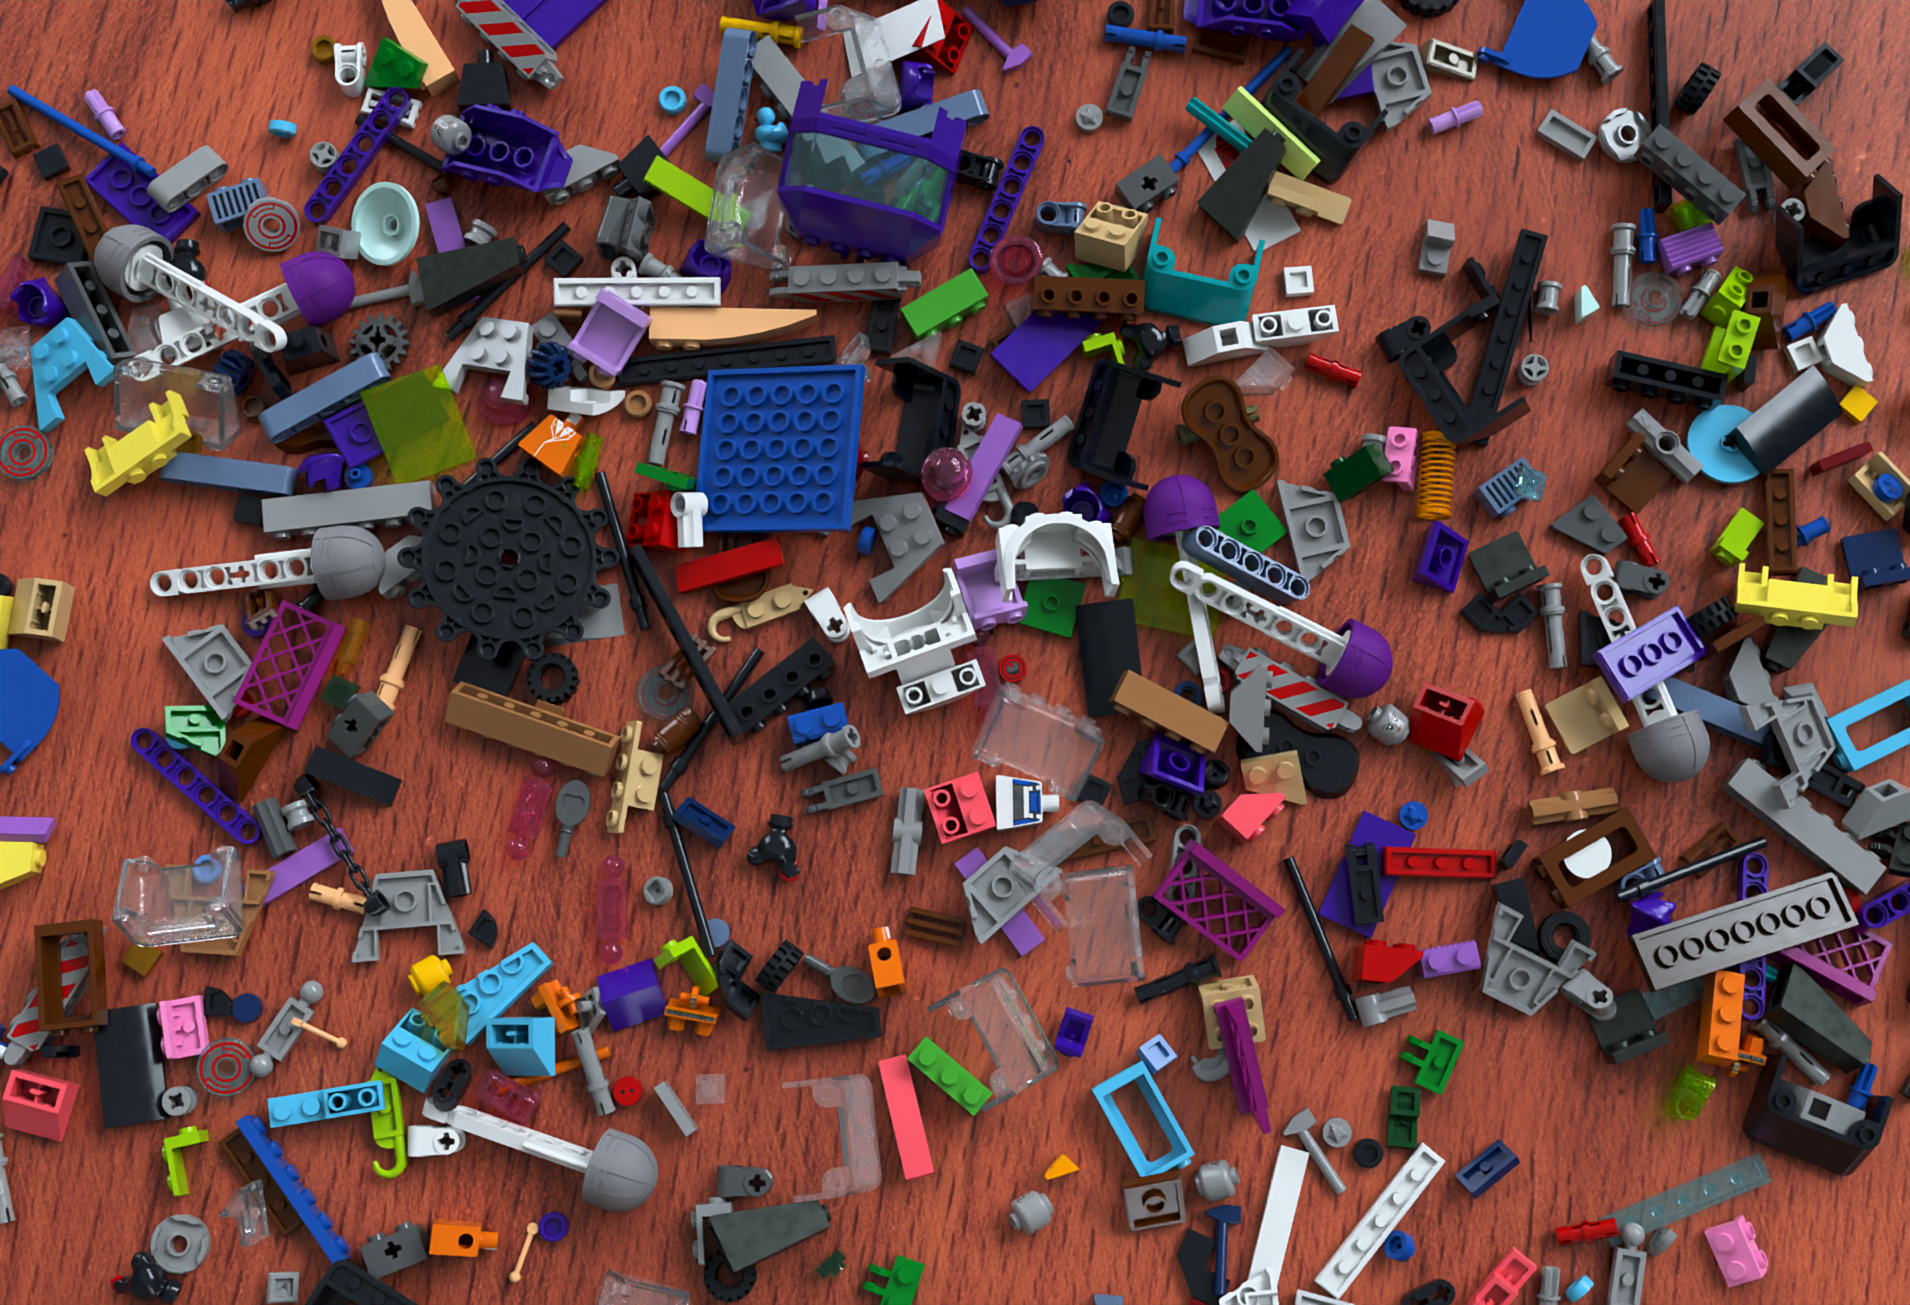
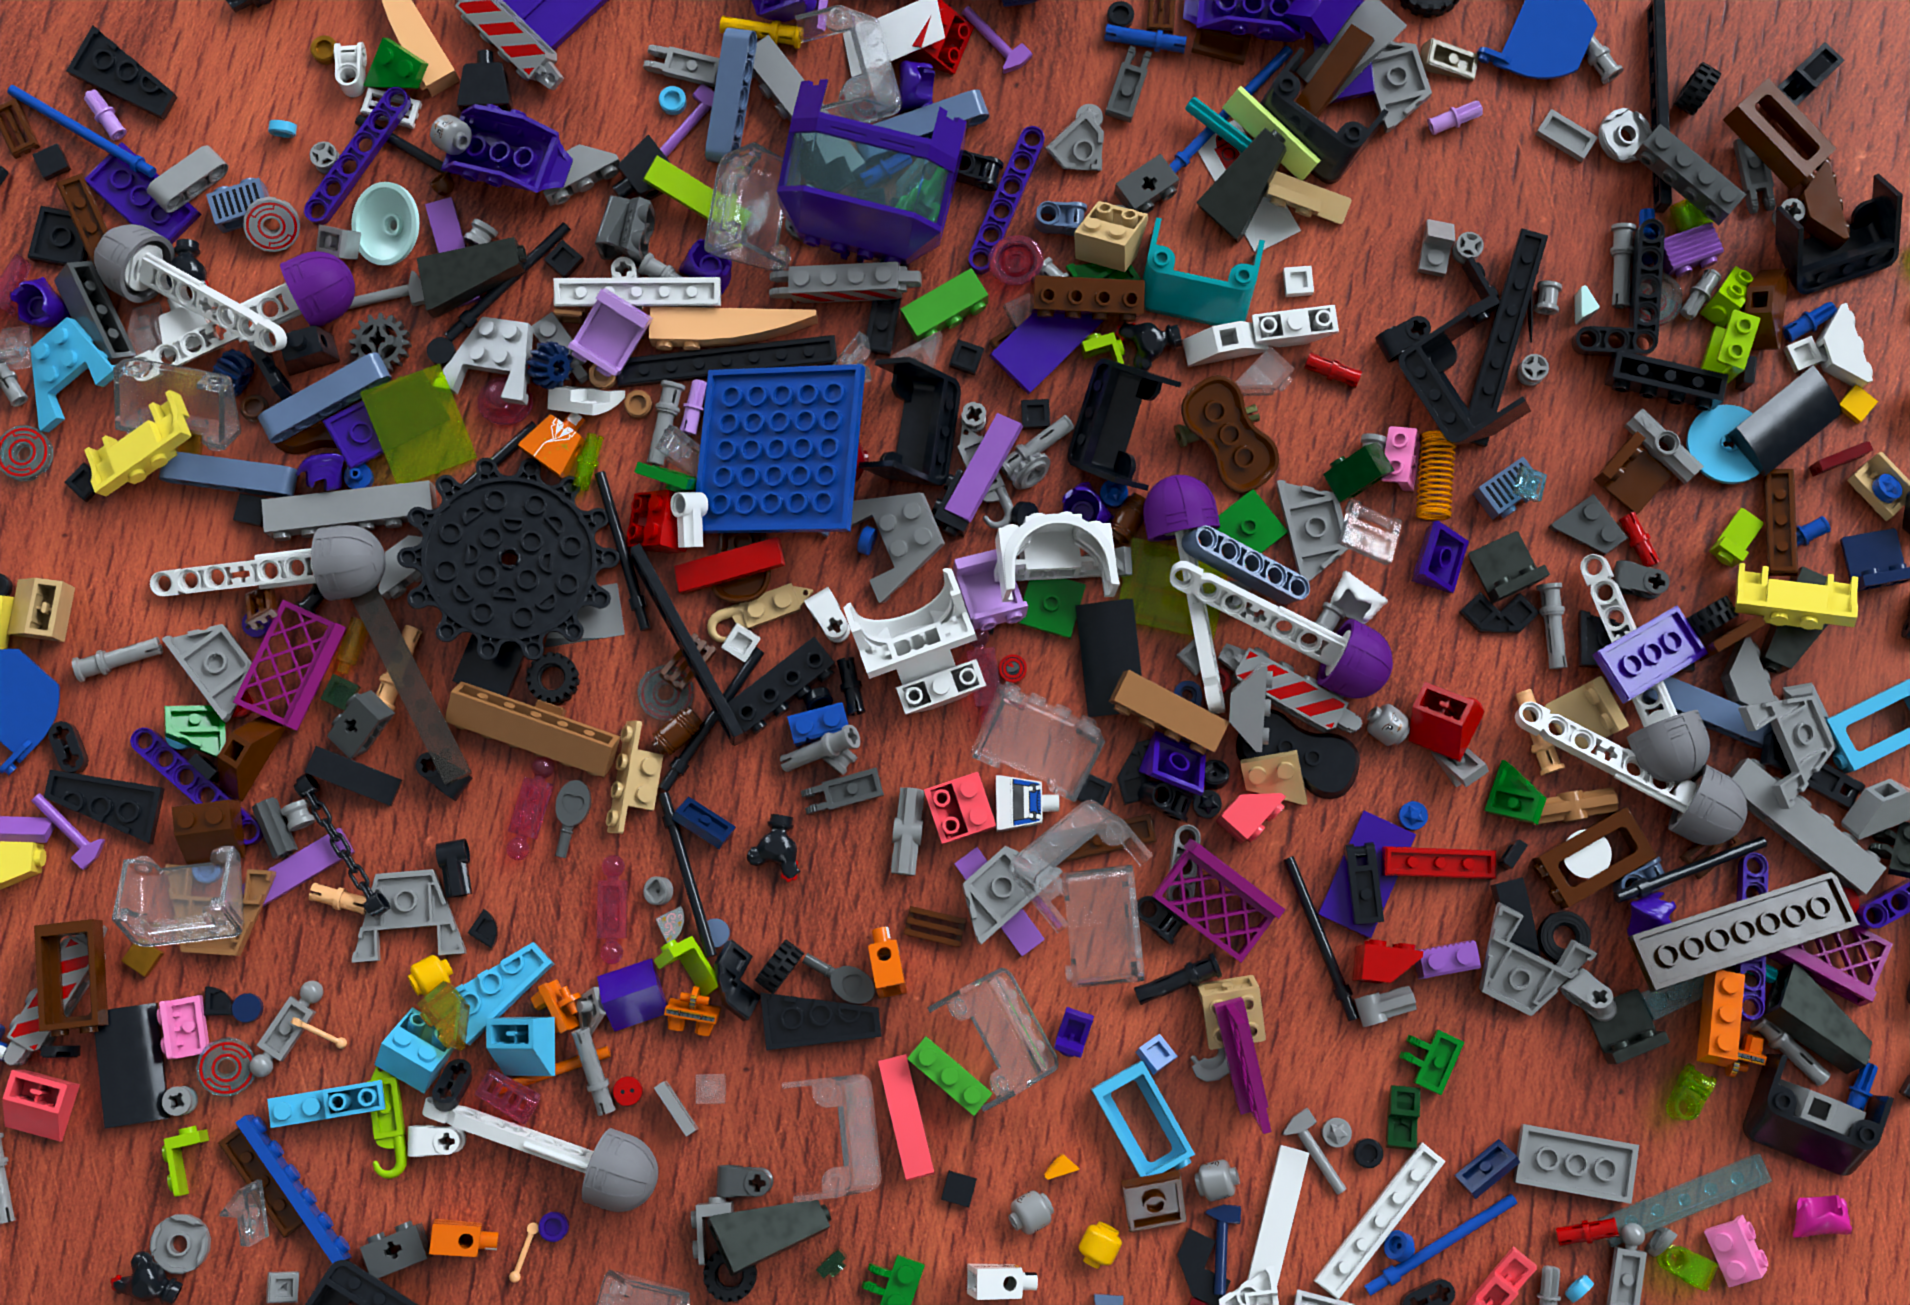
medium azure animal [754,107,788,152] -> none
clear pink hat [921,447,973,501] -> none
none -> medium lavender piece [31,793,105,870]
none -> black wing [44,770,165,844]
none -> black beam [48,721,89,774]
none -> black tile [64,462,96,502]
none -> black wing [66,25,178,120]
none -> light grey pin [72,637,163,682]
none -> reddish brown slope [172,800,246,865]
none -> black tile [188,753,219,783]
none -> clear smoke tile [351,586,472,786]
none -> black piece [416,752,473,801]
none -> black tile [427,337,456,366]
none -> light grey hinge [643,45,720,88]
none -> clear slope [655,424,700,478]
none -> light grey tile [656,906,685,943]
none -> white tile [721,623,760,662]
none -> black pin [836,657,866,716]
none -> black tile [941,1170,977,1207]
none -> white torso [967,1264,1038,1300]
none -> light grey plate [1044,111,1104,171]
none -> yellow head [1079,1221,1122,1269]
none -> light grey bush [1314,602,1346,632]
none -> white hair [1330,570,1388,624]
none -> clear plate [1338,498,1402,565]
none -> blue bar [1364,1194,1518,1296]
none -> light grey wheel [1452,232,1484,265]
none -> green wing [1484,760,1547,825]
none -> light grey plate [1513,1124,1639,1204]
none -> piece [1515,702,1747,845]
none -> black beam [1571,218,1665,357]
none -> clear neon green piece [1656,1244,1719,1292]
none -> dark pink hair [1793,1195,1852,1238]

